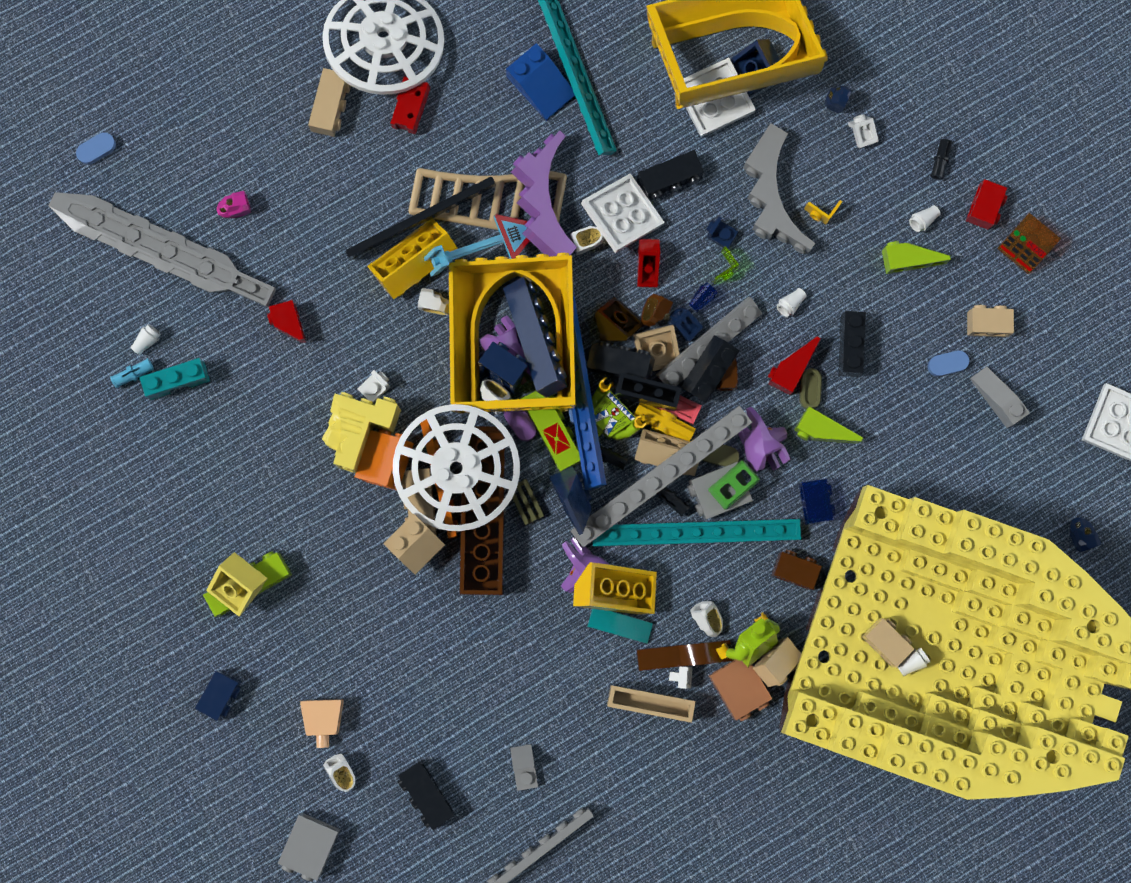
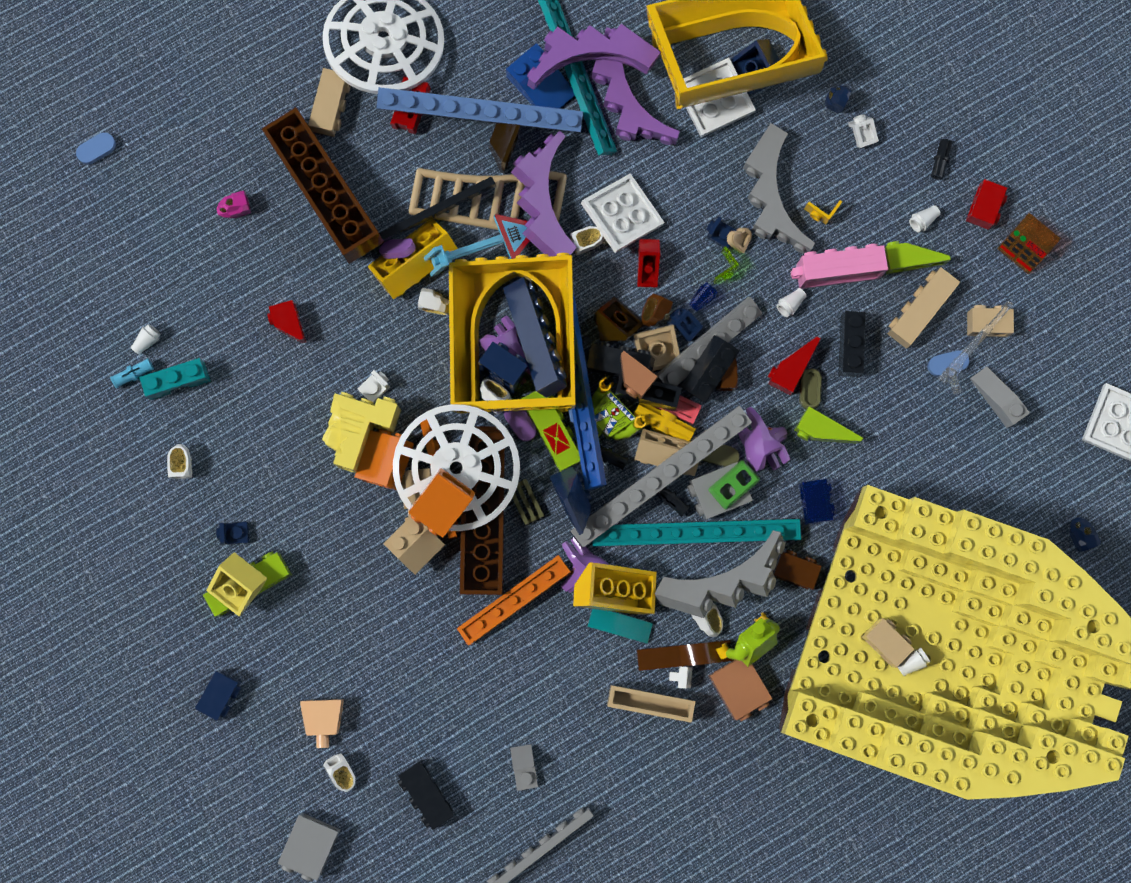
light grey plate [48,192,276,308] -> none
black brick [637,150,704,200] -> none
tan brick [753,637,801,687] -> none
none -> rock [167,444,192,479]
none -> dark blue bracket [216,522,249,545]
none -> reddish brown brick [262,107,384,264]
none -> medium blue brick [377,87,583,133]
none -> medium lavender tile [379,238,416,259]
none -> orange brick [408,468,475,538]
none -> orange plate [457,555,572,646]
none -> dark brown slope [489,123,520,174]
none -> medium lavender arch [527,24,661,90]
none -> medium lavender arch [592,27,680,145]
none -> nougat slope [620,351,657,399]
none -> light grey arch [655,530,785,618]
none -> tan tile [727,228,752,253]
none -> bright pink piece [790,244,888,289]
none -> tan brick [887,267,960,349]
none -> clear piece [938,301,1013,394]

